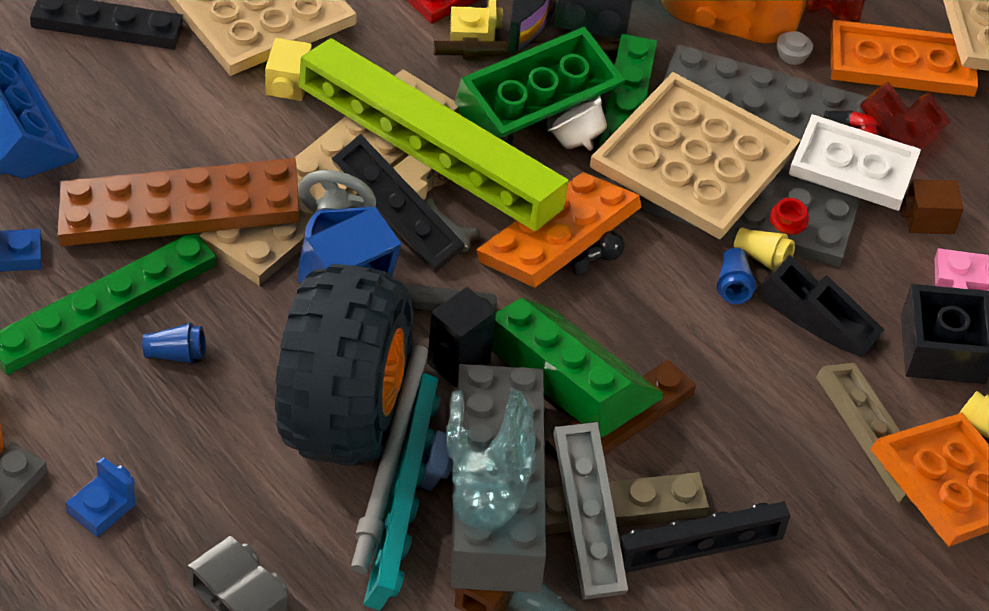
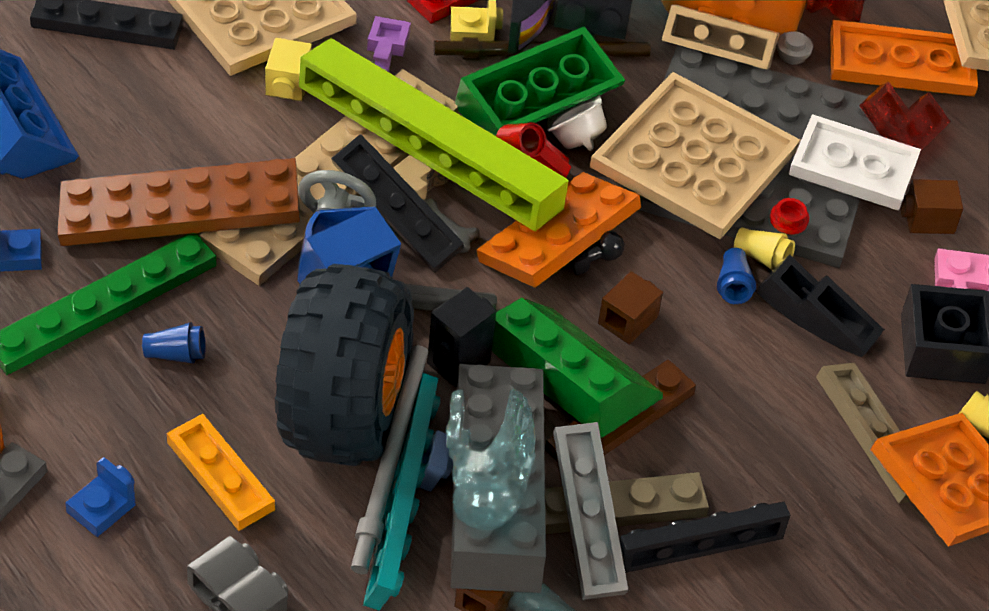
green plate [598,34,657,149] -> none
arm [824,110,879,135] -> none
none -> light orange plate [167,414,275,531]
none -> medium lavender plate [367,16,411,72]
none -> red piece [496,123,572,178]
none -> reddish brown brick [598,271,663,345]
none -> tan brick [662,4,780,69]

